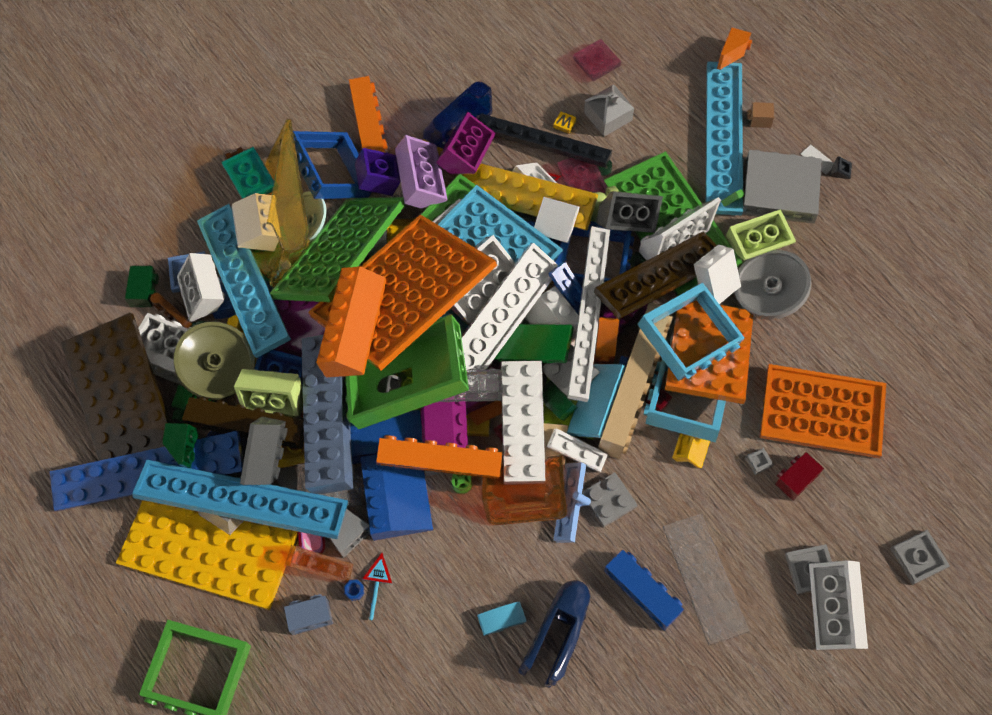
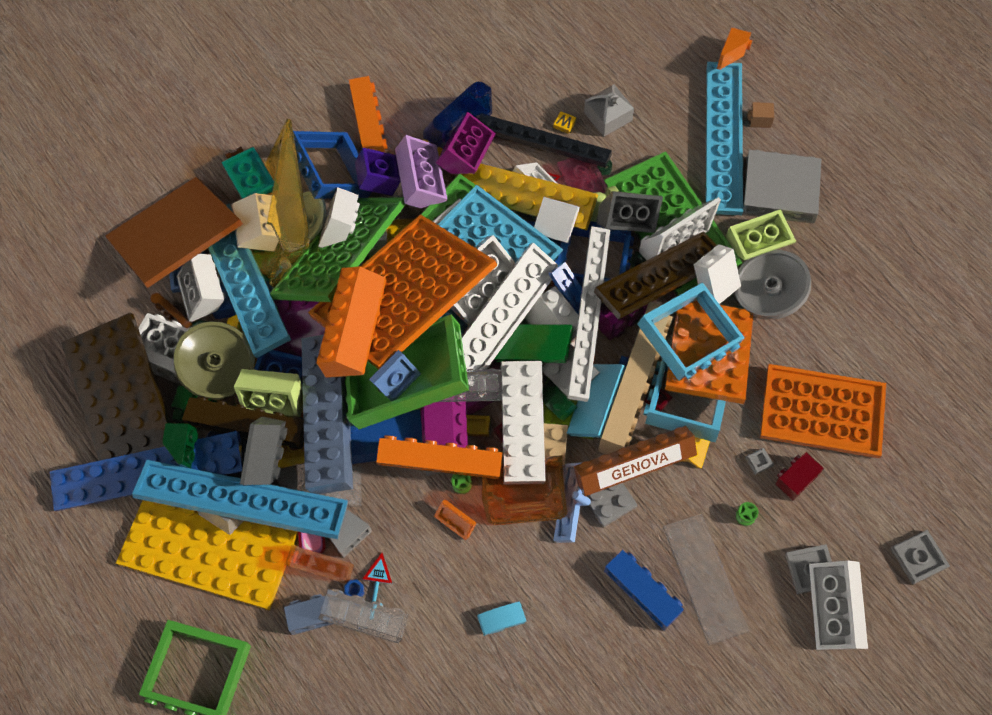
dark green brick [125,266,159,307] -> none
blue slope [360,454,433,541] -> none
orange sticker [468,399,502,425] -> none
dark blue piece [518,580,590,688] -> none
white tile [547,428,608,472] -> none
clear pink plate [573,39,621,82] -> none
orange slope [595,317,619,364] -> none
bright green tile [721,189,745,206] -> none
white sticker [801,145,834,174] -> none
black slope [829,156,852,179] -> none
none -> dark orange tile [105,177,243,288]
none -> clear brick [318,589,409,644]
none -> white slope [319,187,360,248]
none -> medium blue plate [369,350,421,401]
none -> orange plate [434,499,477,540]
none -> dark orange brick [574,426,697,496]
none -> bright green wheel [735,502,759,526]

